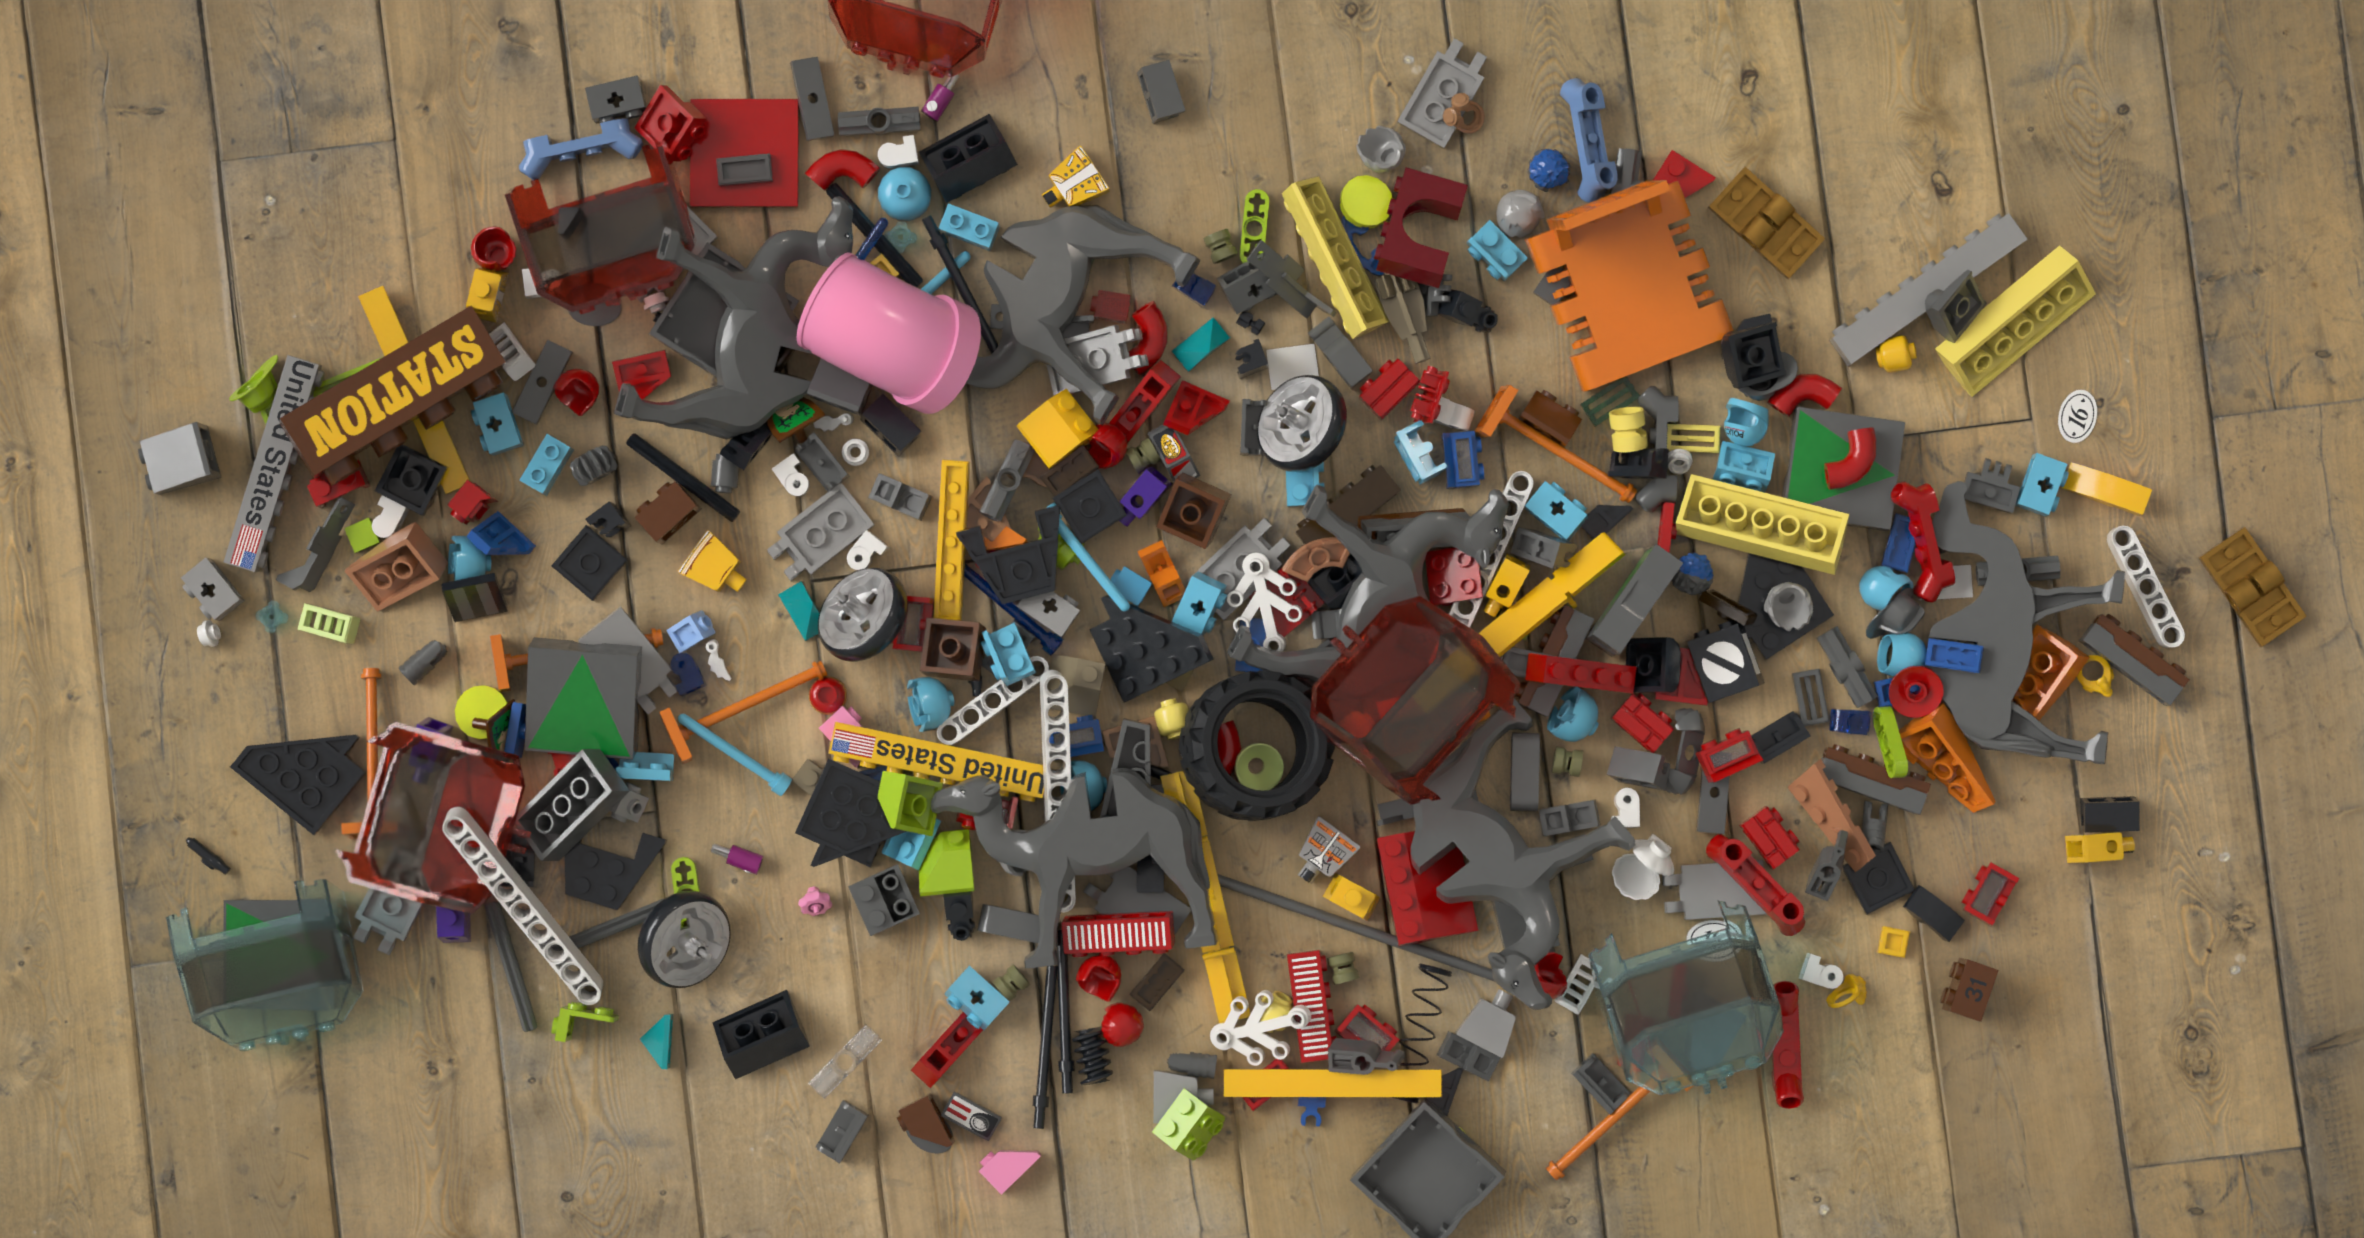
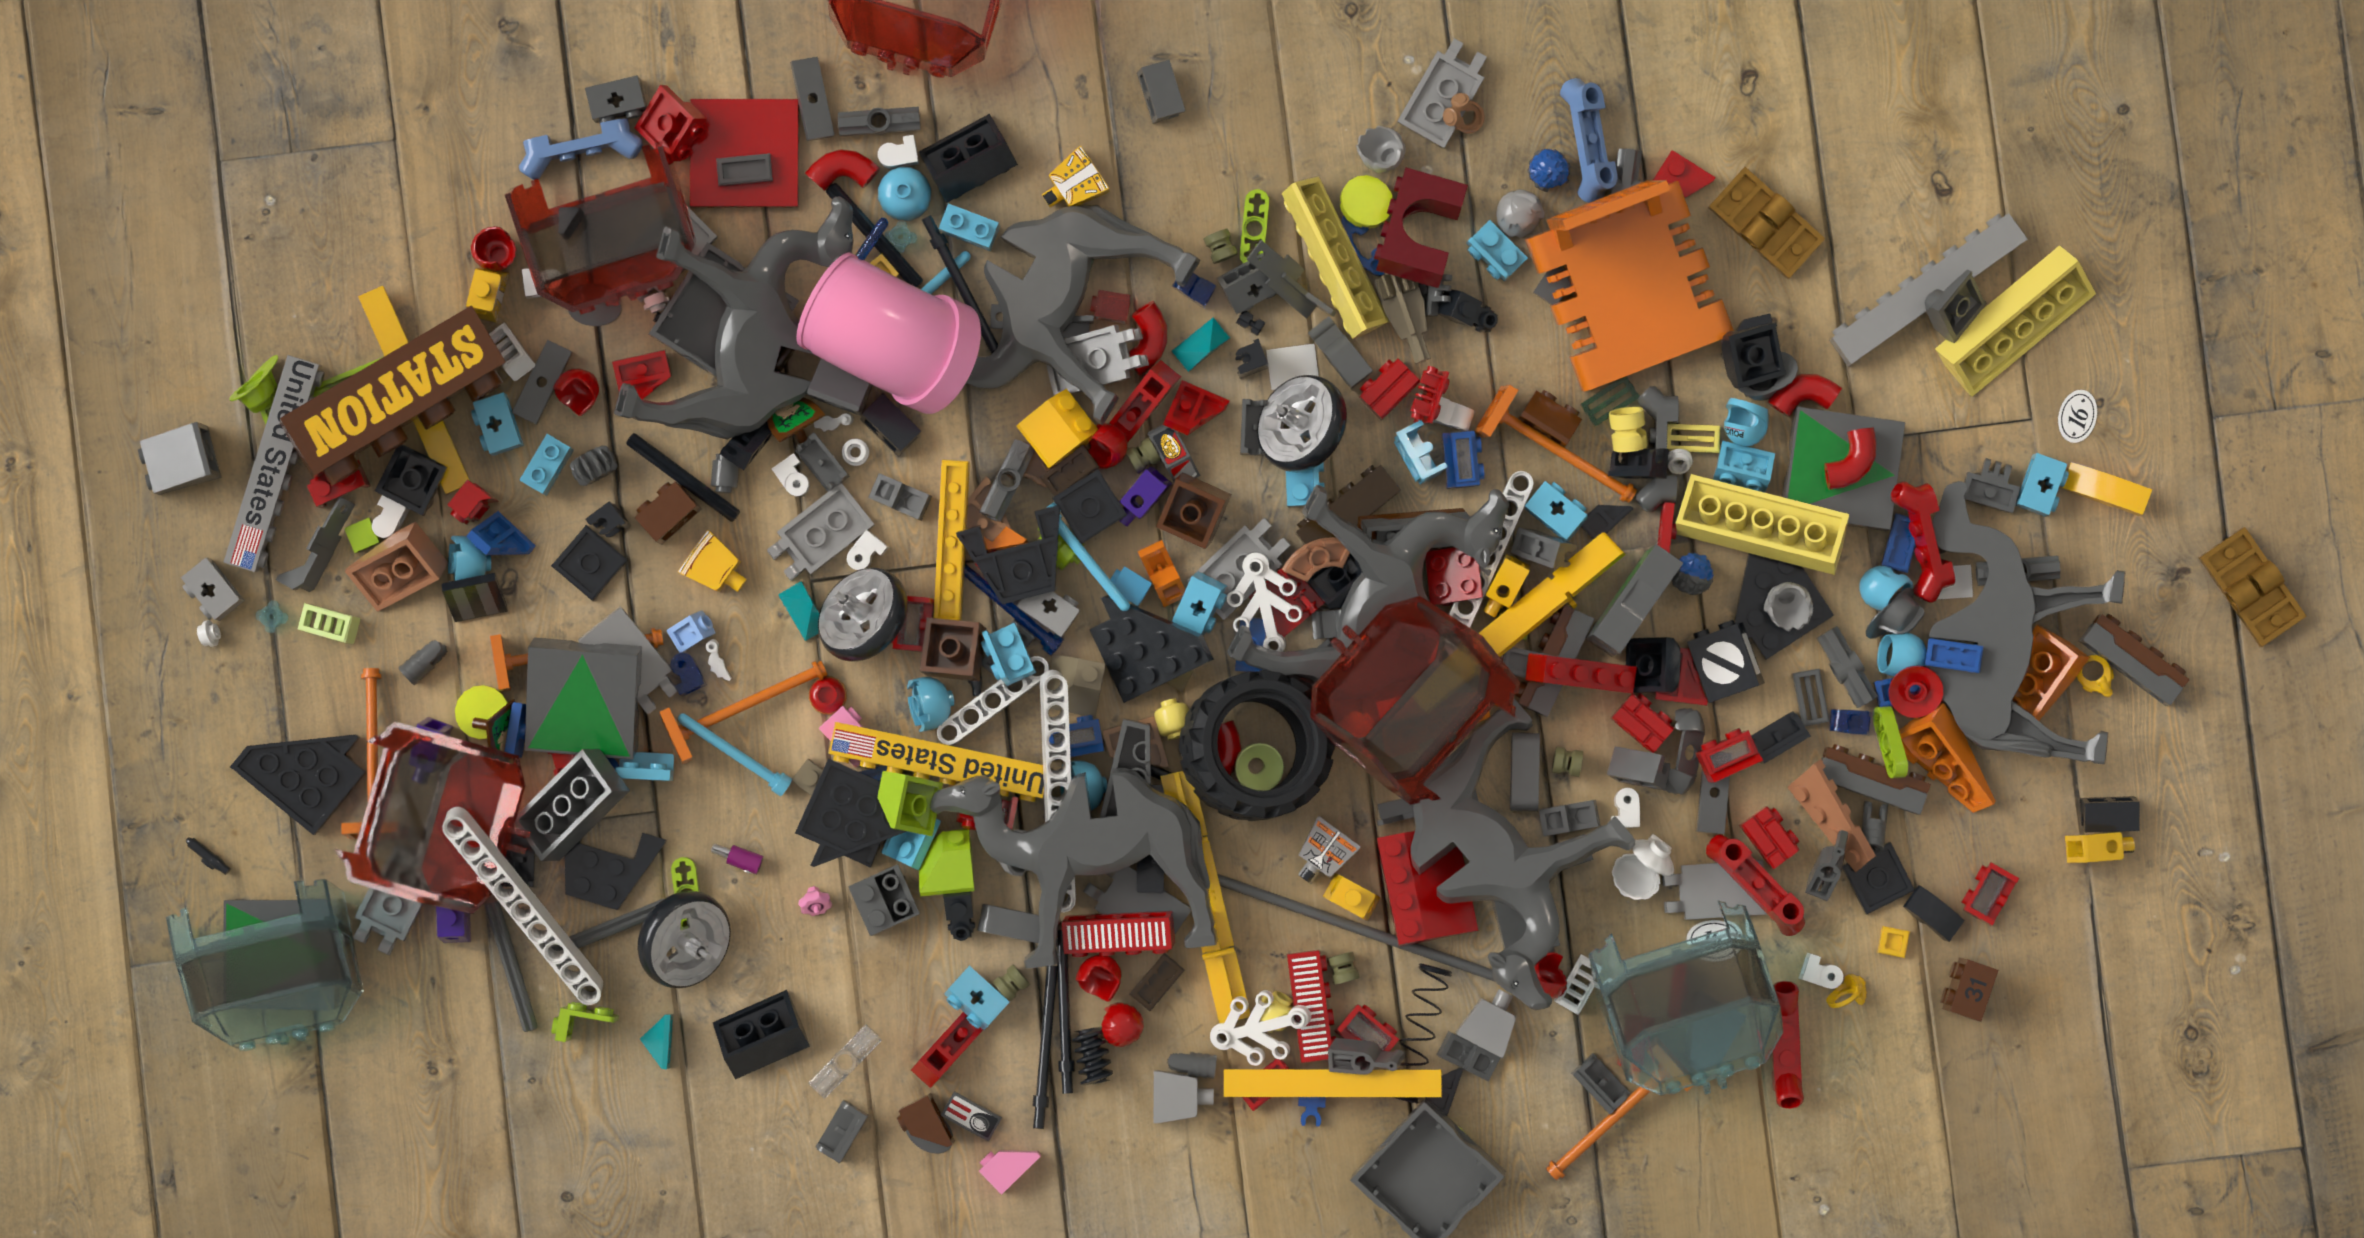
light grey brick [610,782,649,823] -> none
magenta piece [921,71,959,122] -> none
lime bracket [1152,1088,1225,1161] -> none
medium azure cylinder [1547,687,1599,742] -> none
dark brown plate [1699,589,1758,626] -> none
yellow head [1876,335,1917,373] -> none
white beam [2107,526,2185,648] -> none

